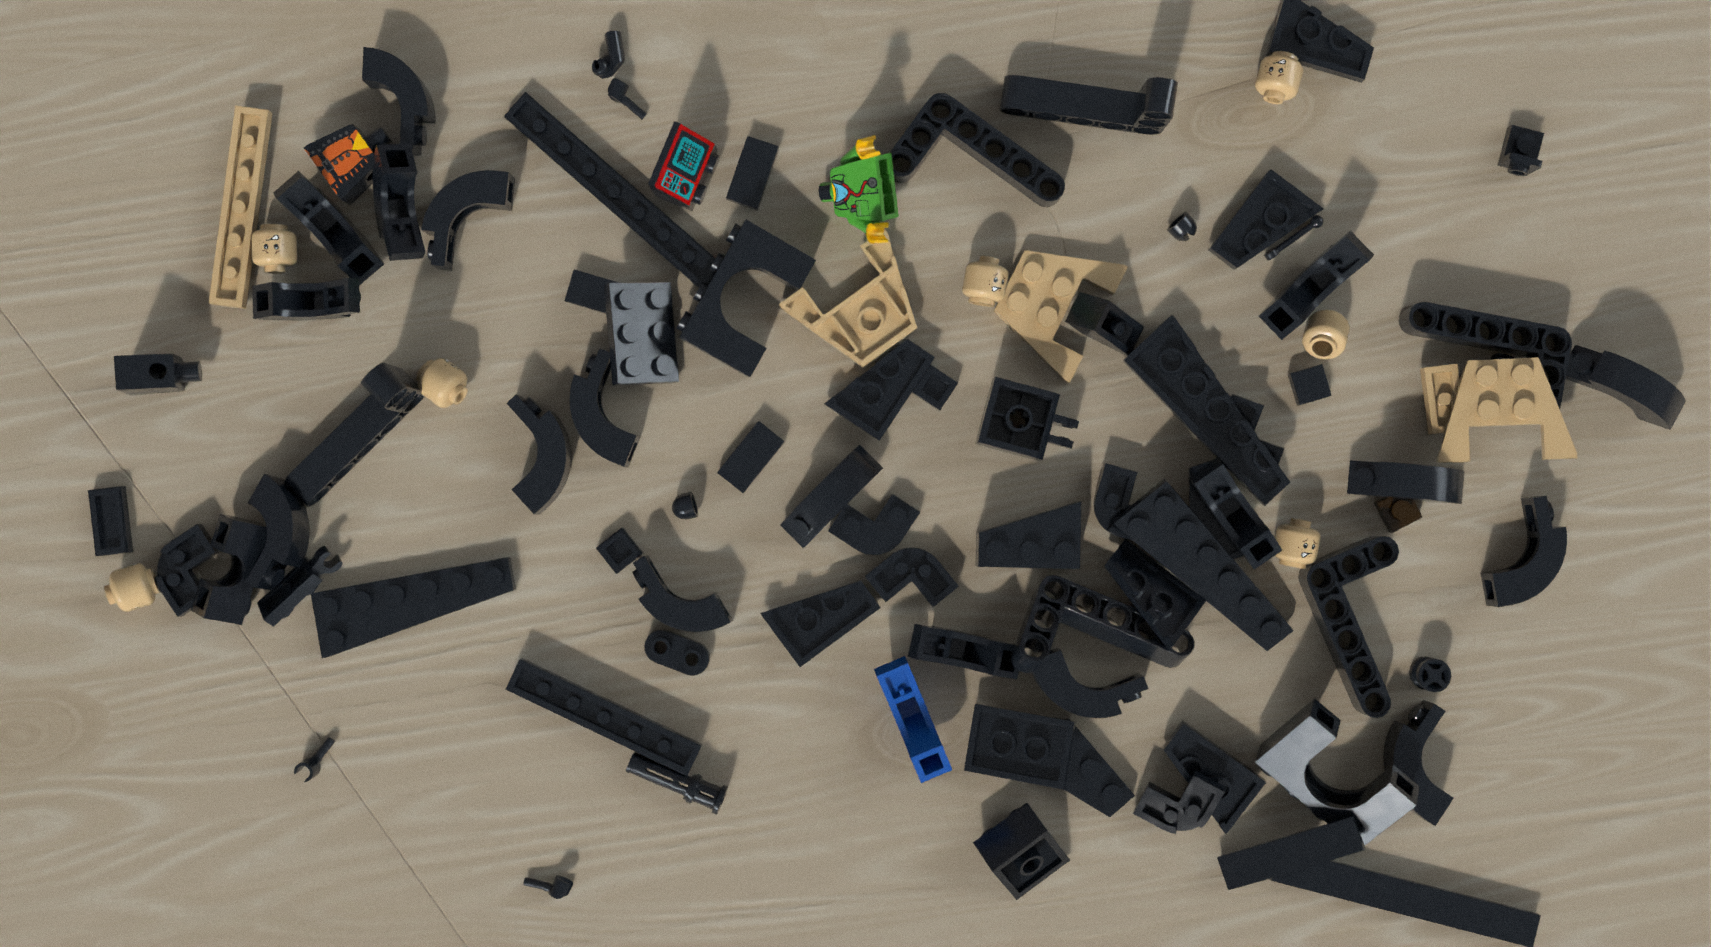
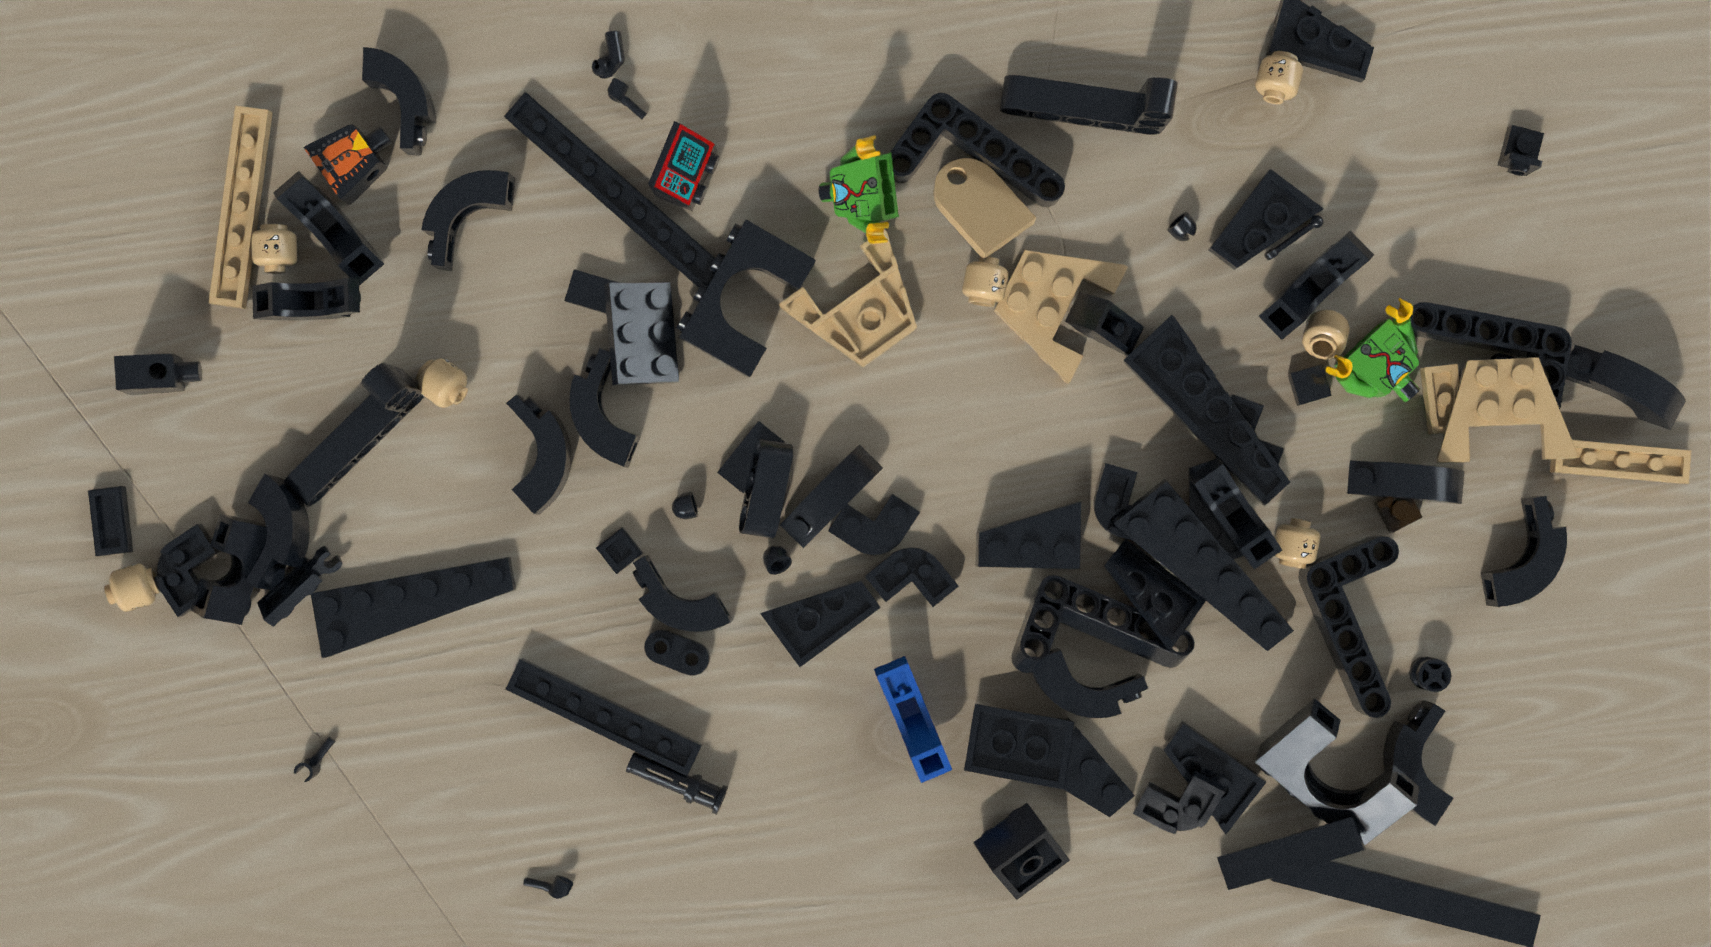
black arch [373,143,426,261] -> none
black tile [726,136,779,211] -> none
black wing [824,339,935,441] -> none
black arch [908,624,1019,679] -> none
black tile [912,365,958,411] -> none
black hinge [975,377,1079,461] -> none
none -> black beam [739,439,793,539]
none -> black hinge [763,546,792,575]
none -> tan tile [933,158,1036,260]
none -> bright green torso [1325,298,1420,402]
none -> tan plate [1550,440,1691,484]

